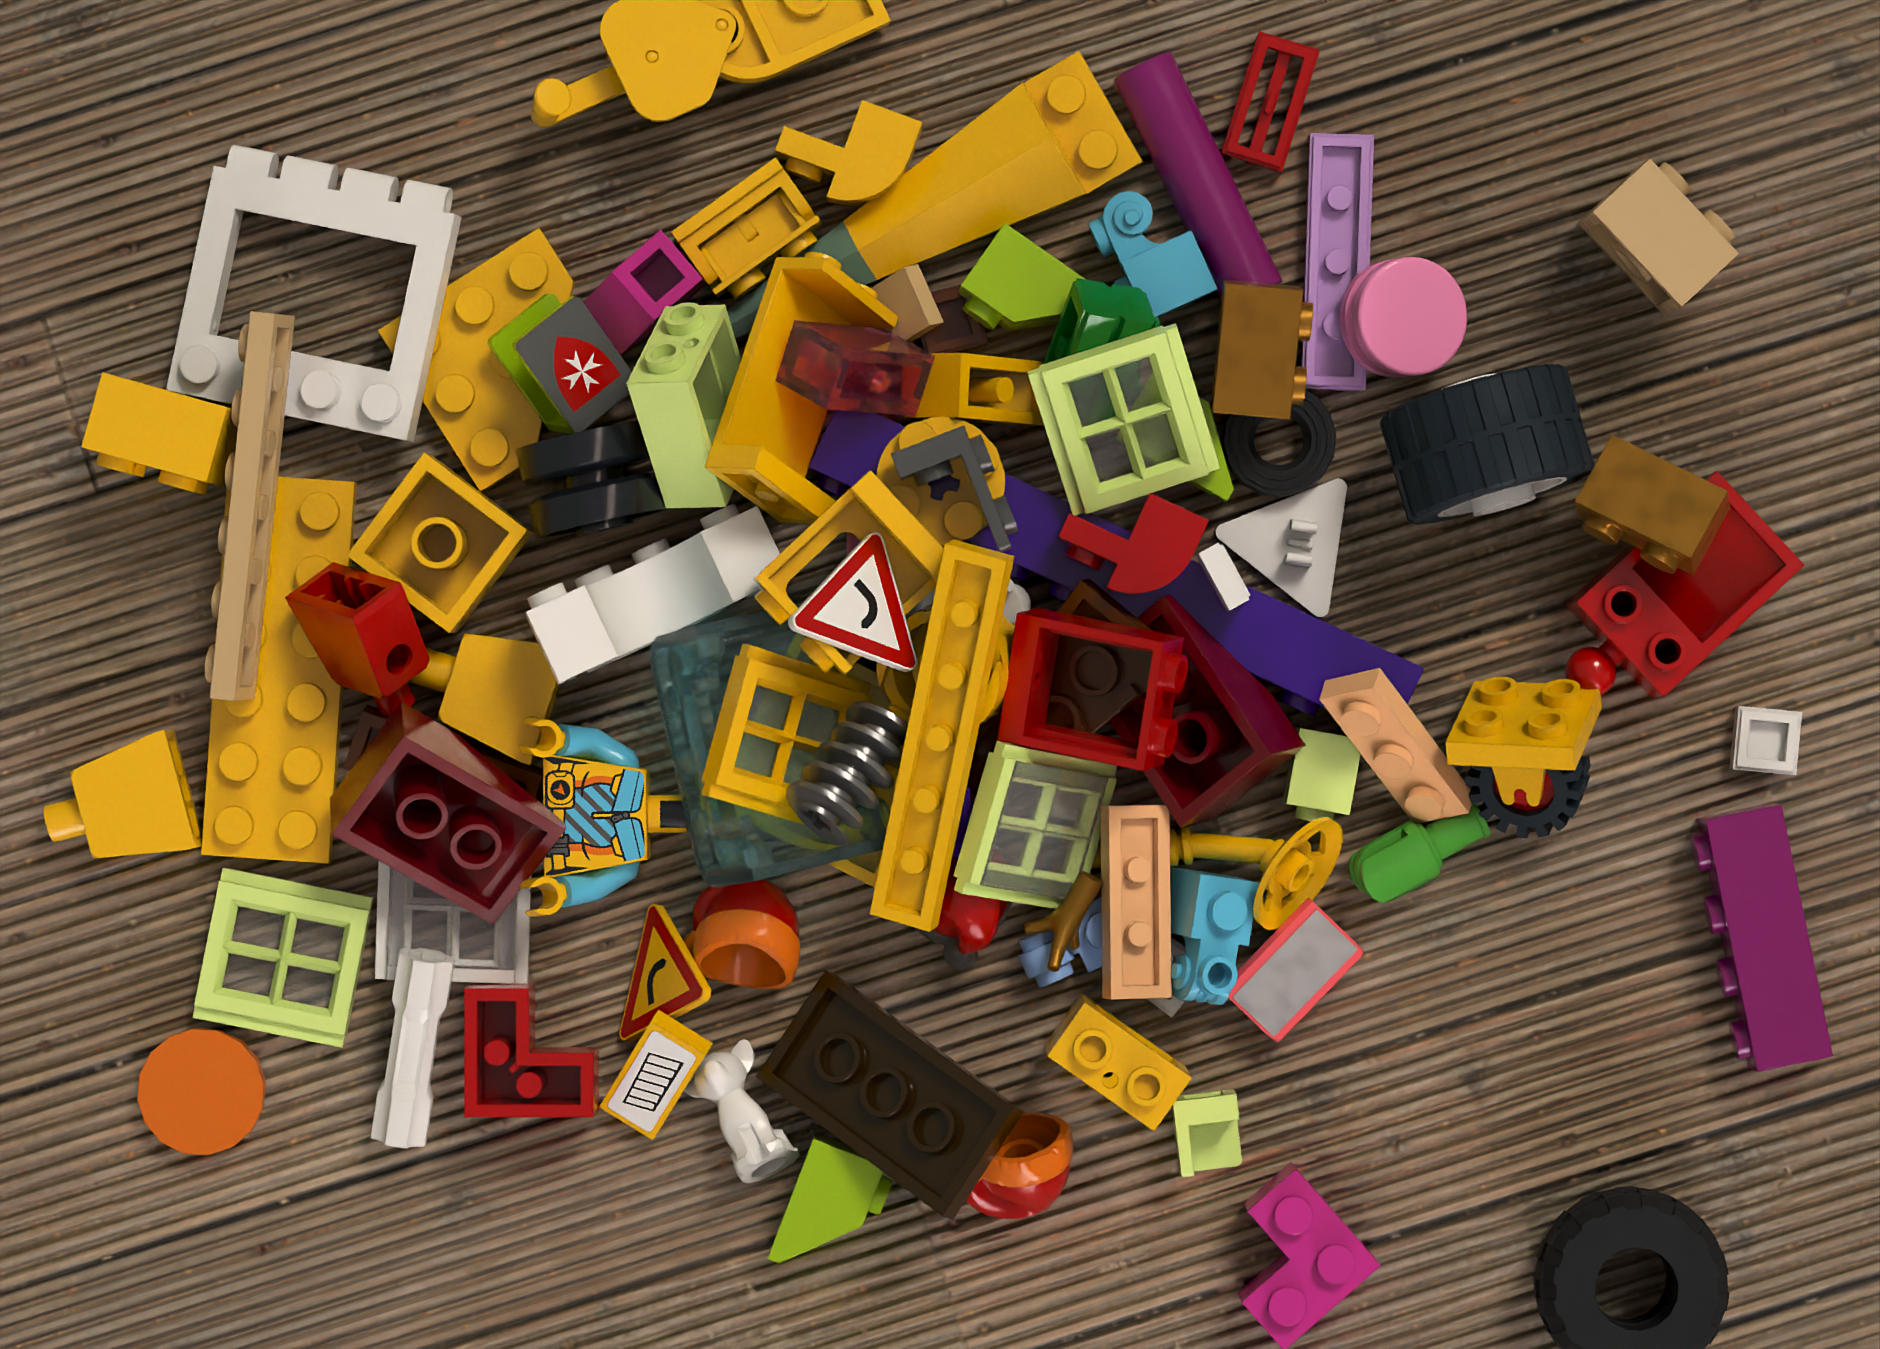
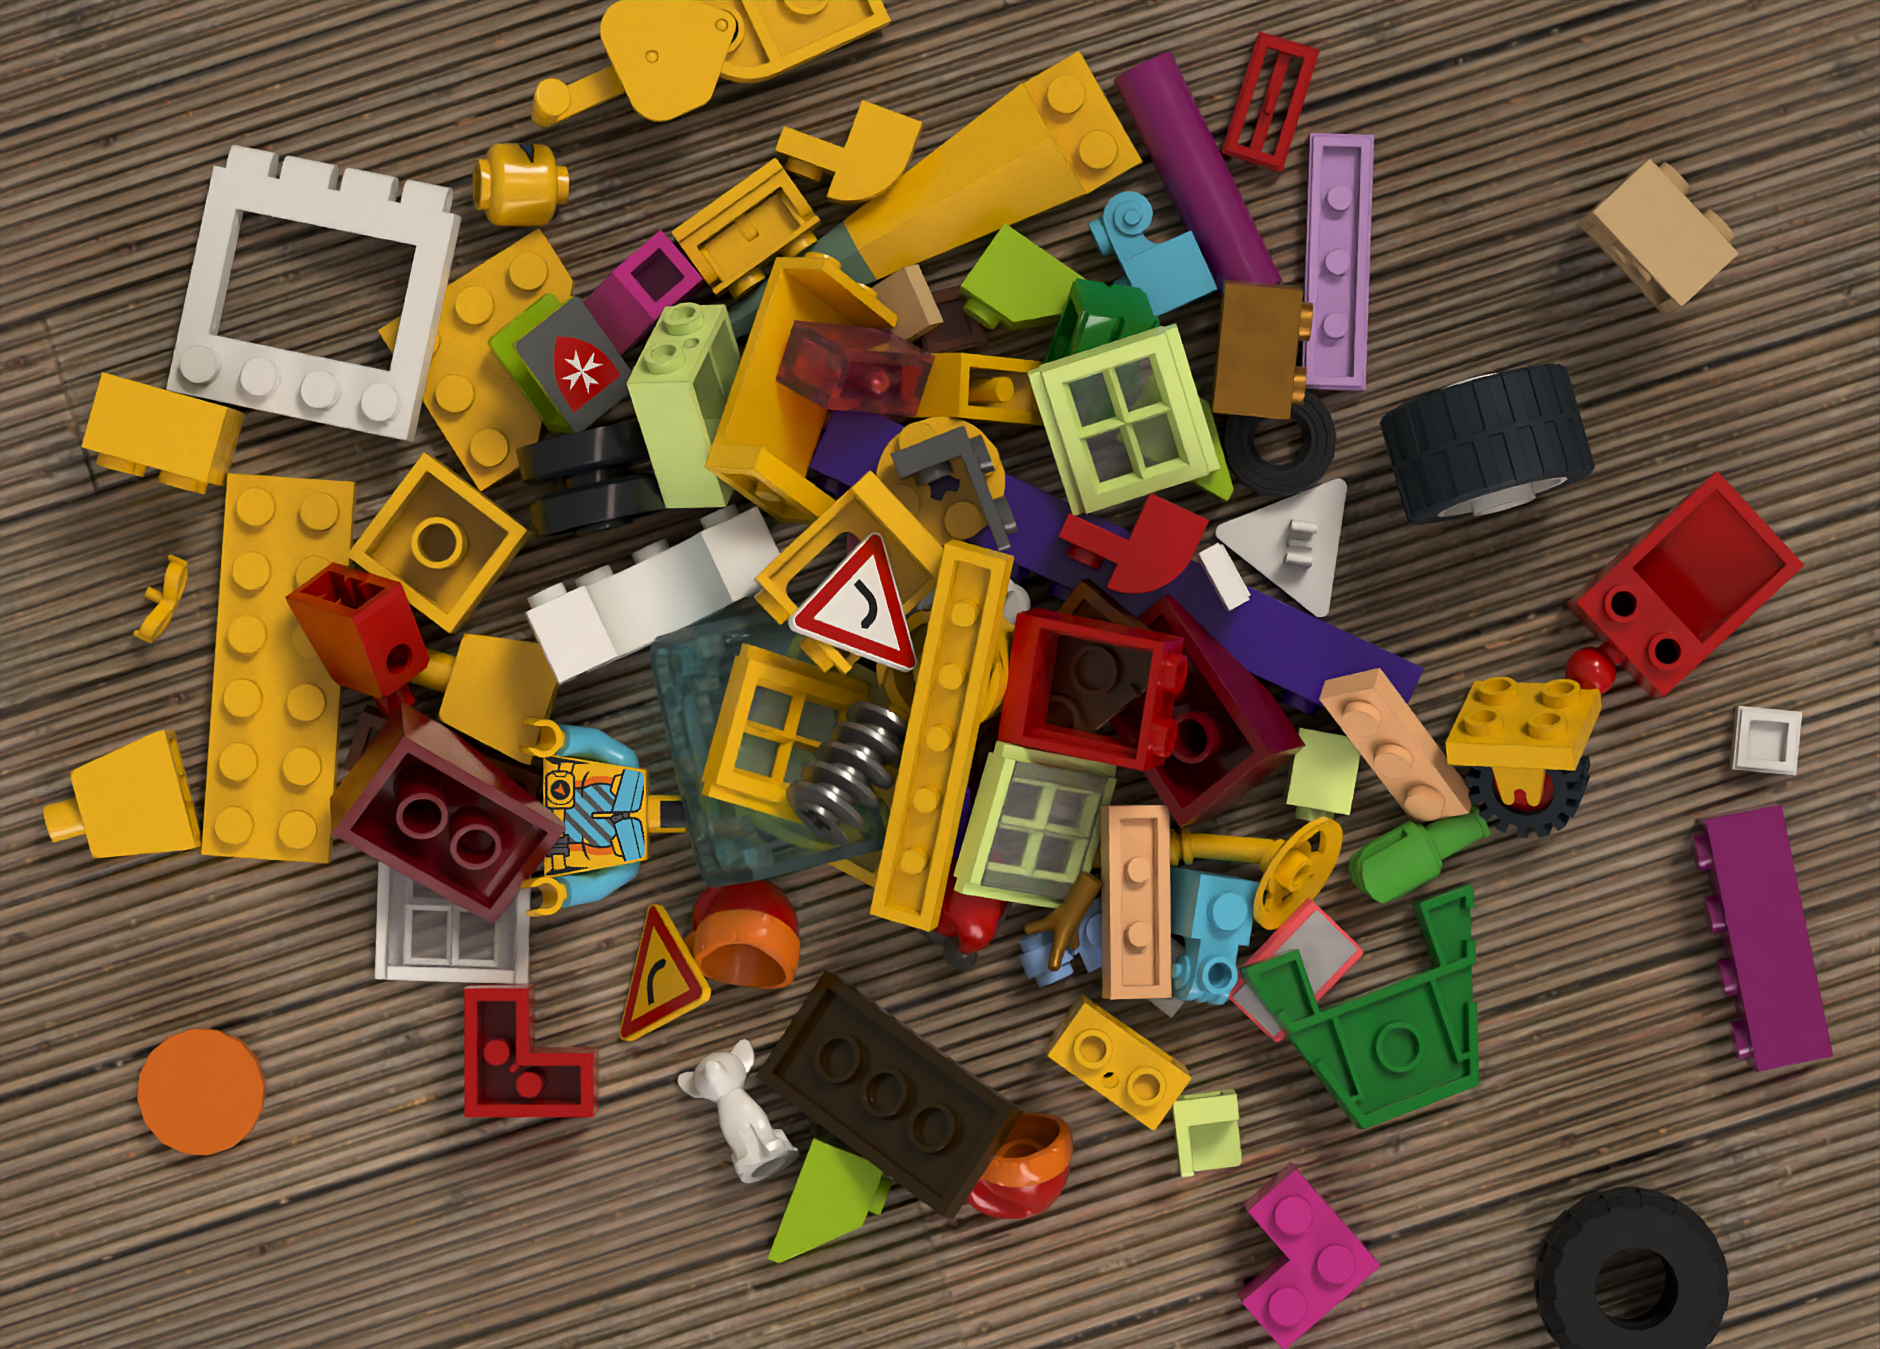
yellowish green piece [192,867,374,1048] -> none
tan plate [205,311,295,701] -> none
white axle [371,948,455,1149] -> none
tile [599,1009,713,1140] -> none
bright pink head [1339,257,1467,378] -> none
pearl gold brick [1575,435,1730,575] -> none
none -> yellow piece [133,554,188,644]
none -> yellow head [473,143,569,226]
none -> green wing [1239,884,1479,1129]

